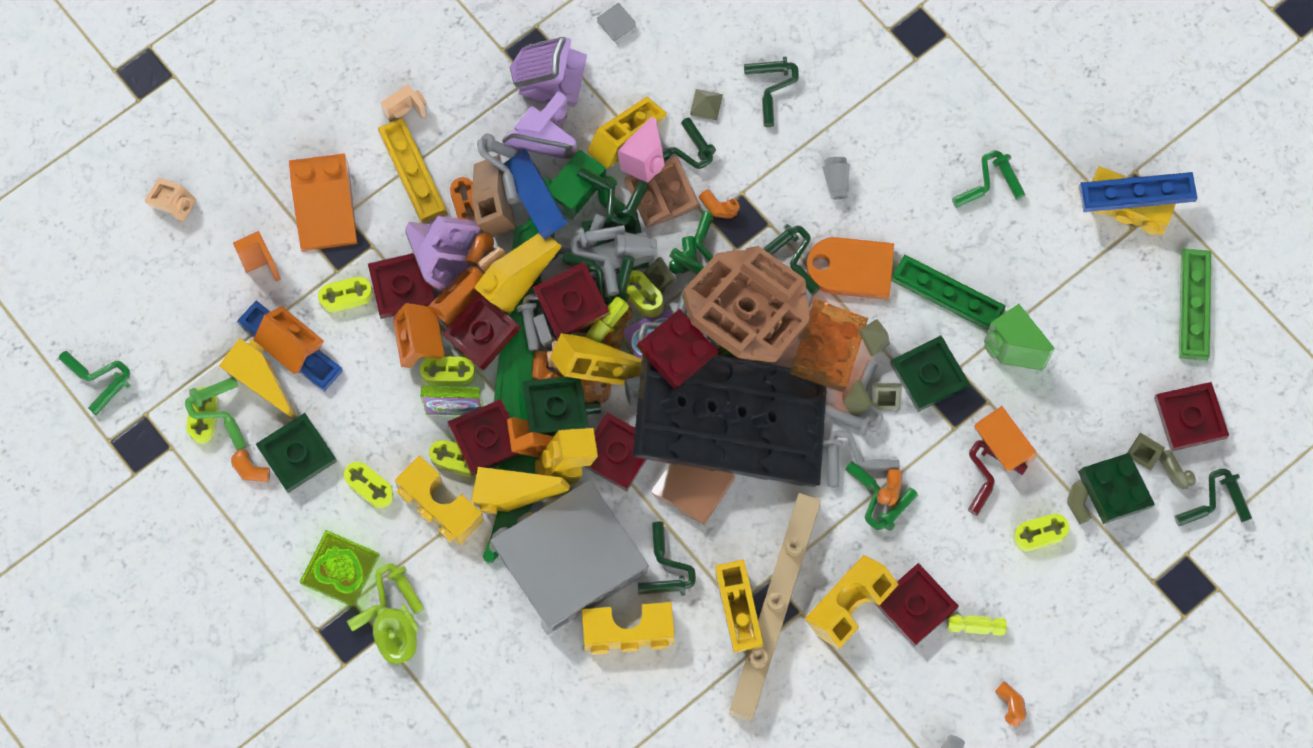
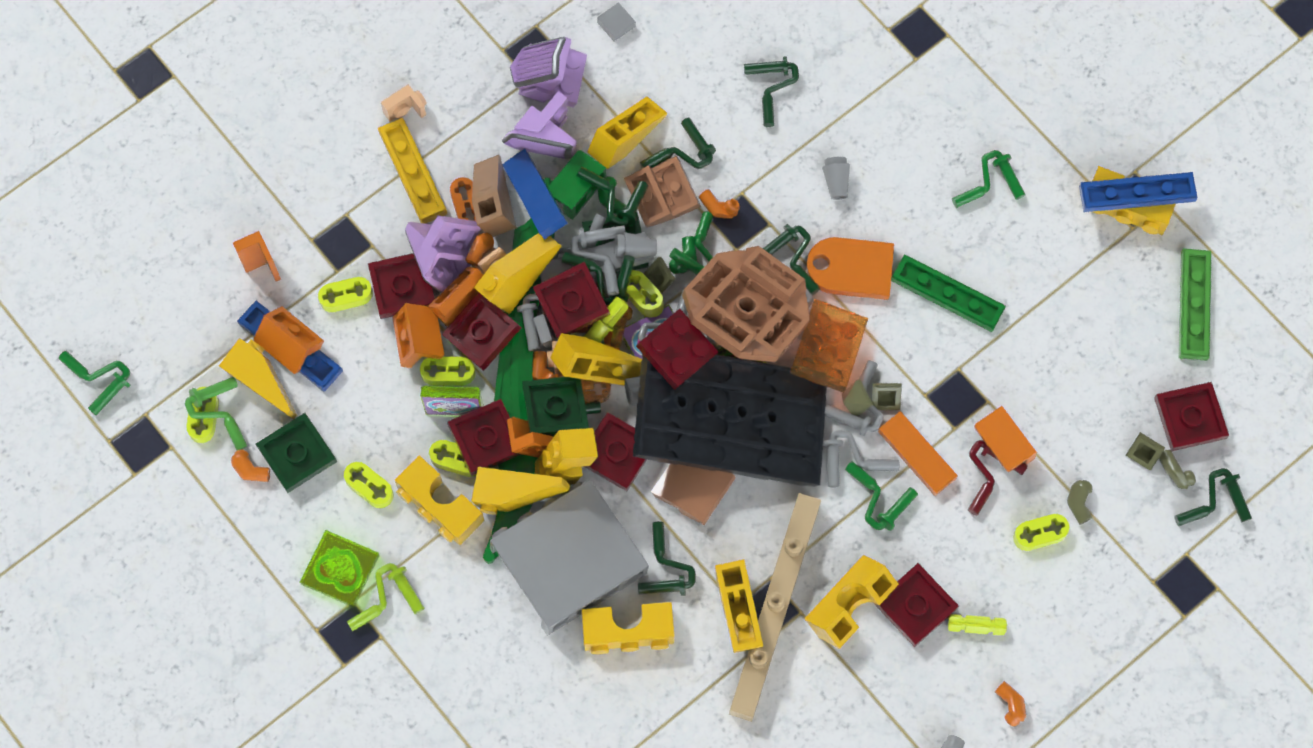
light nougat bracket [144,178,196,222] -> none
orange slope [289,153,357,251] -> none
lime hat [373,604,418,664] -> none
light grey piece [477,133,520,204] -> none
bright pink slope [617,117,665,182] -> none
olive slope [690,89,723,120] -> none
olive slope [859,319,890,356] -> none
orange arm [877,469,902,506] -> none
dark green plate [890,335,970,412] -> none
bright green slope [984,304,1055,370] -> none
dark green plate [1078,453,1155,524] -> none
none -> orange tile [878,411,958,496]

